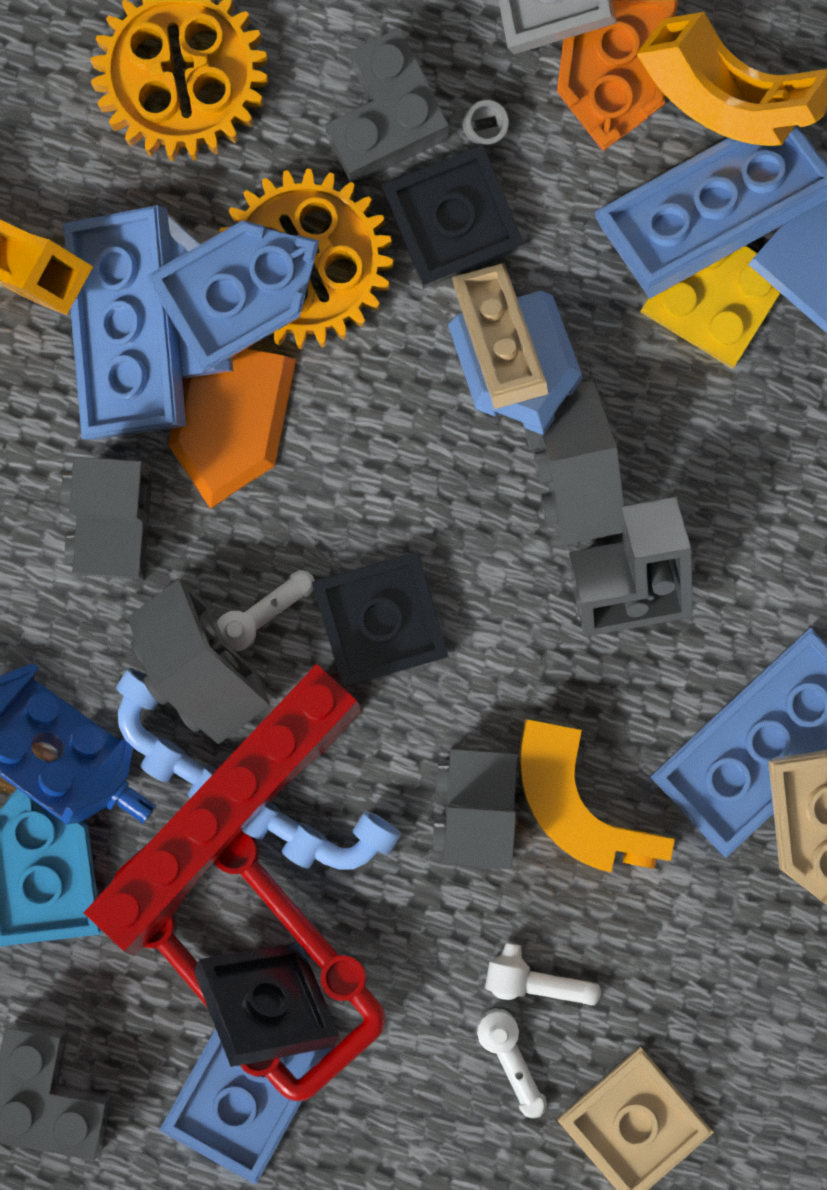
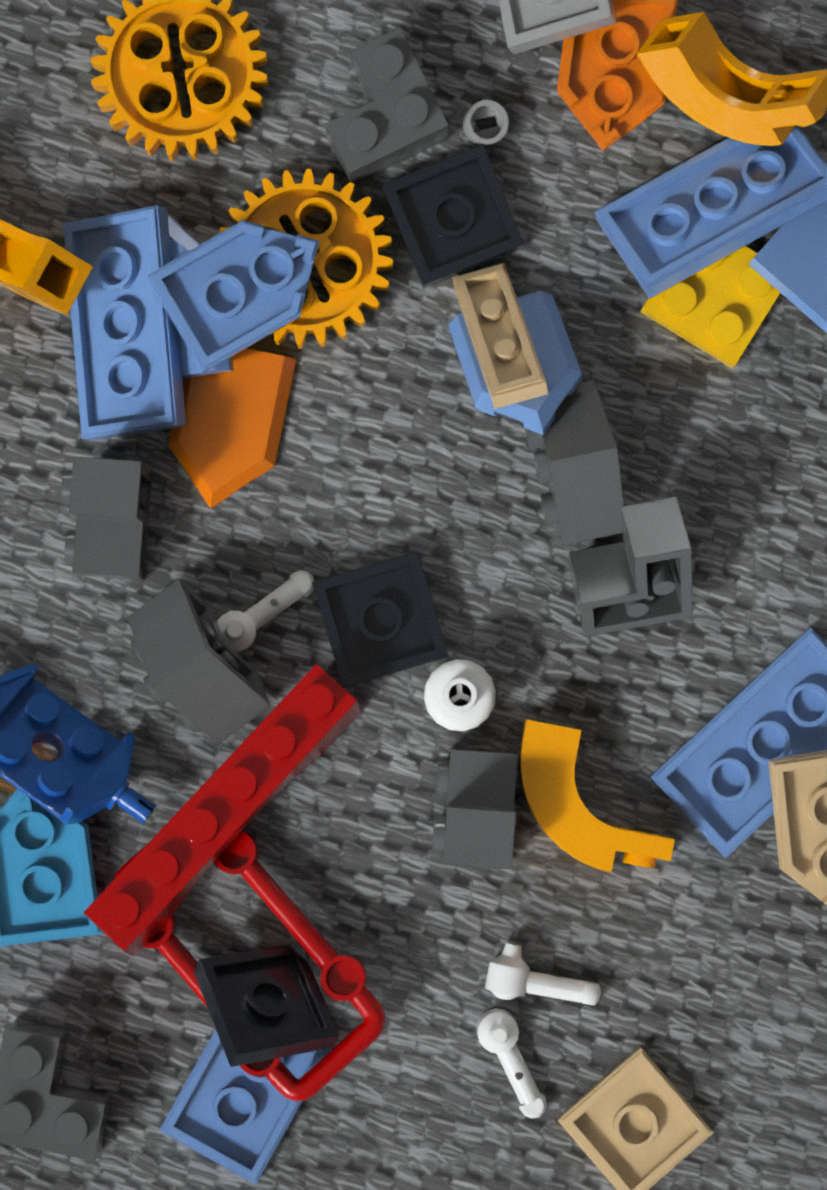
light blue bar [116,668,402,870] -> none
none -> white head [424,659,496,731]

